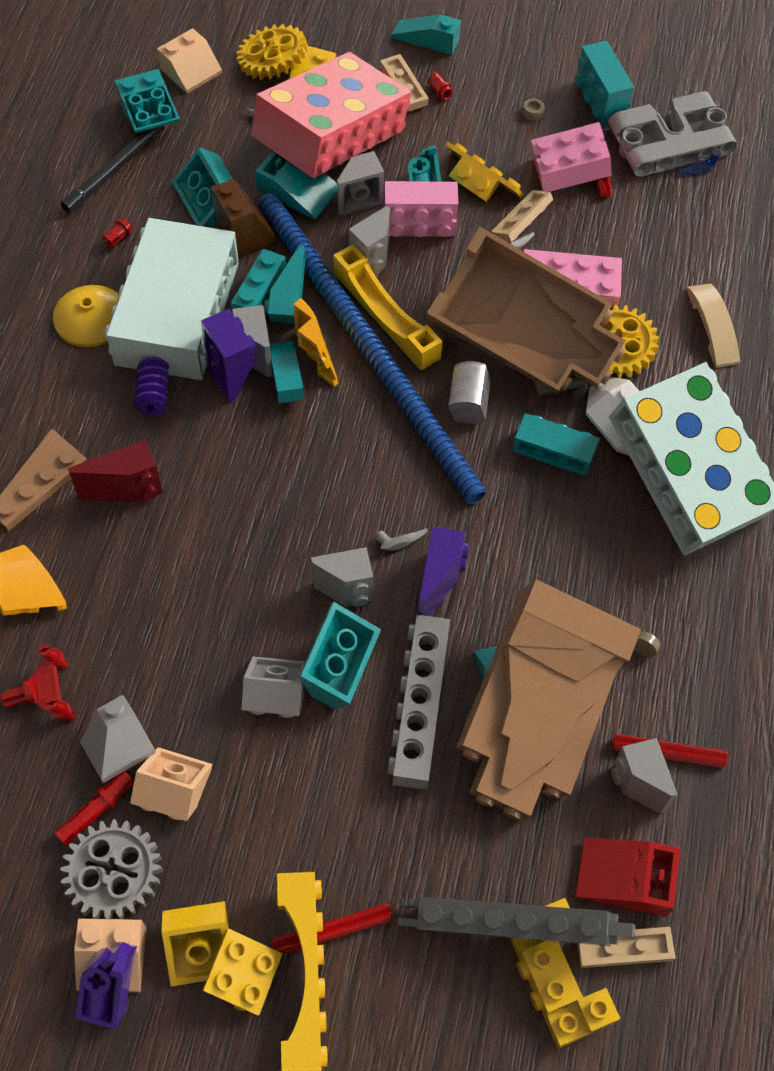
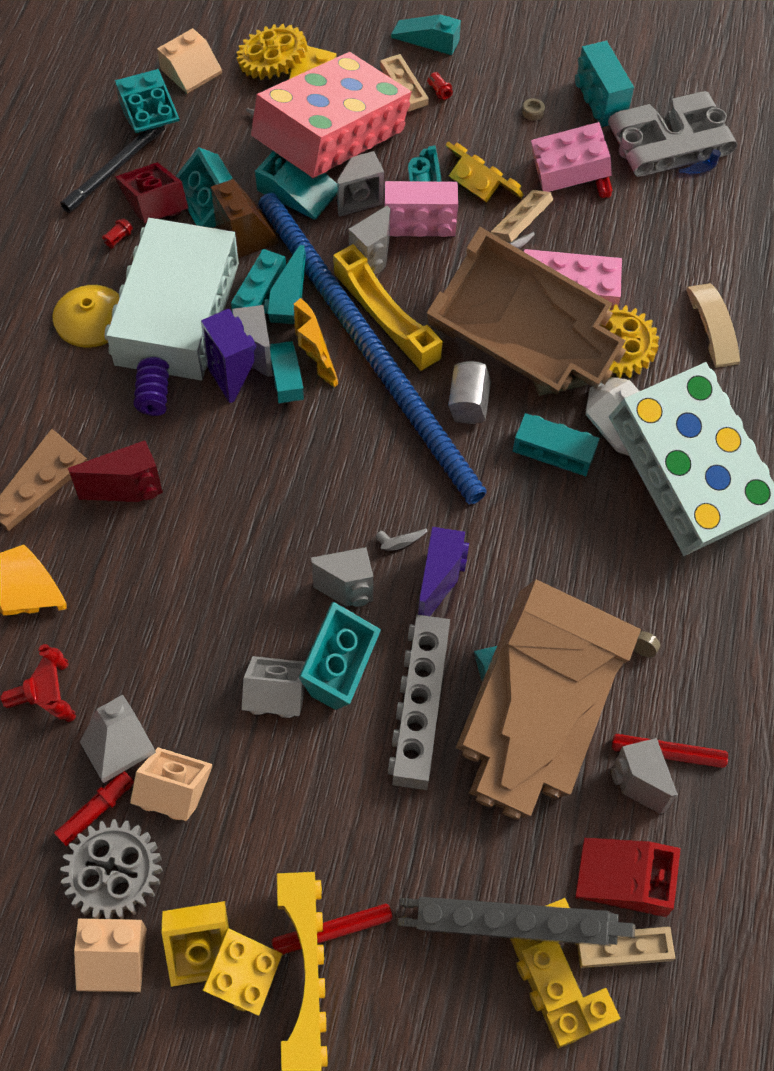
dark purple piece [75,942,137,1029] -> none
none -> dark red slope [115,162,188,223]

